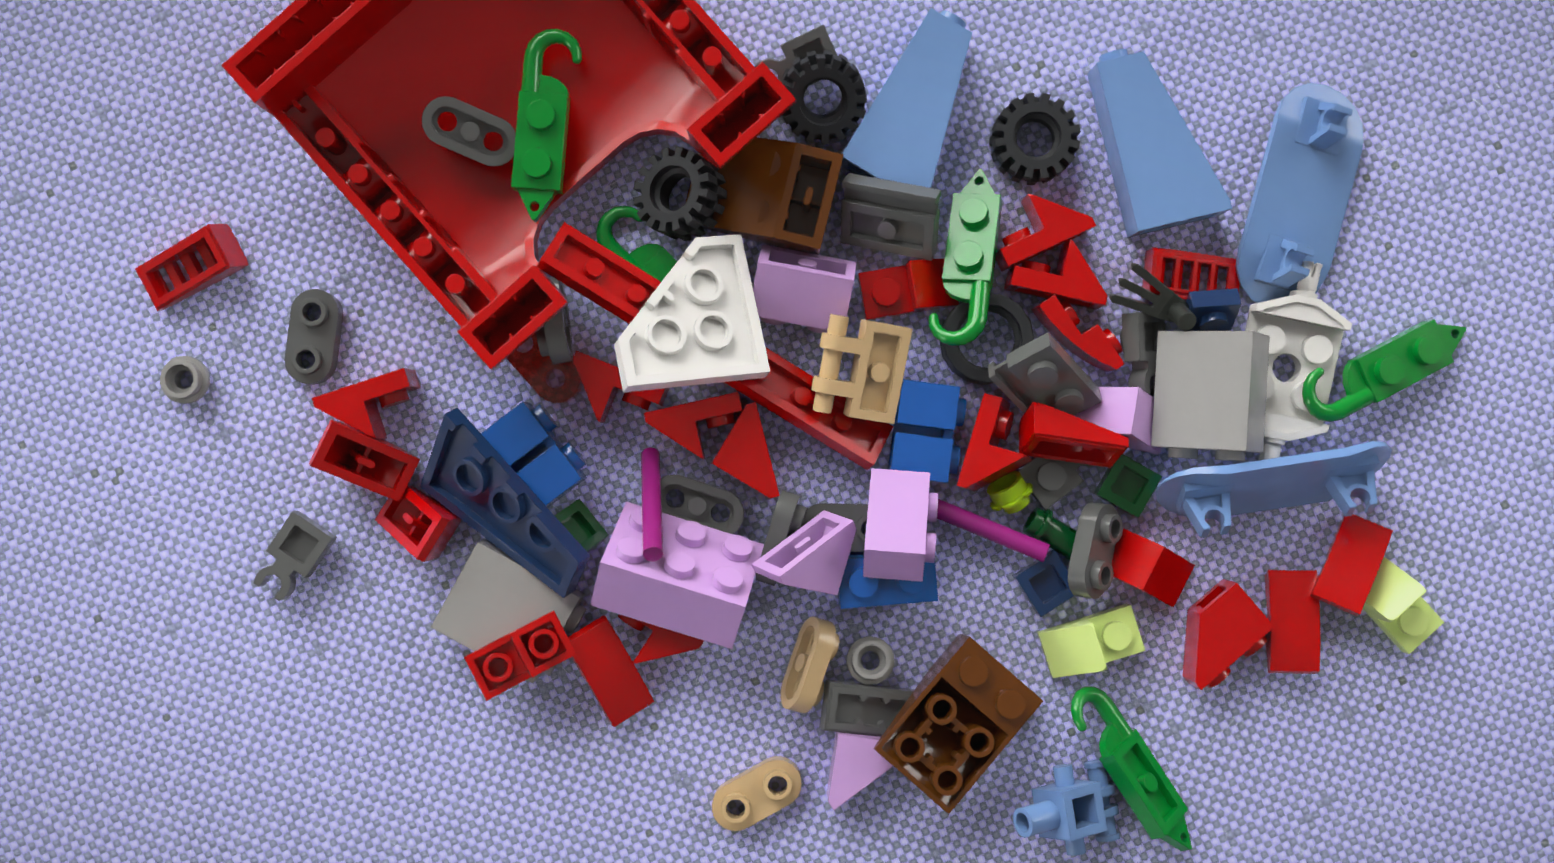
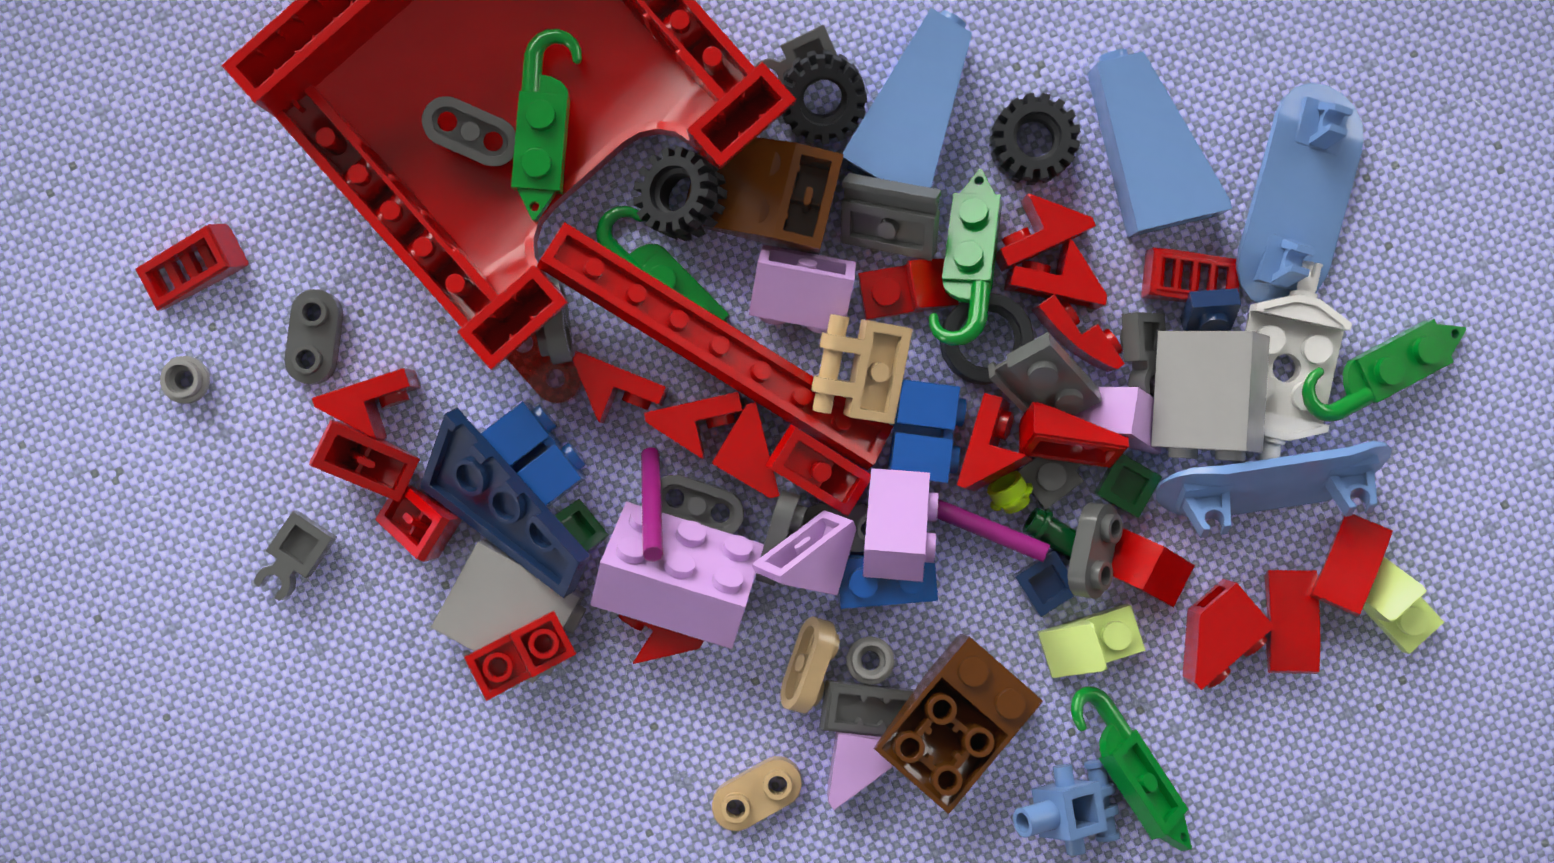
red slope [568,615,654,727] -> none
white plate [614,234,771,393] -> none
pearl dark grey piece [1109,263,1196,331] -> none
none -> red slope [765,424,871,517]

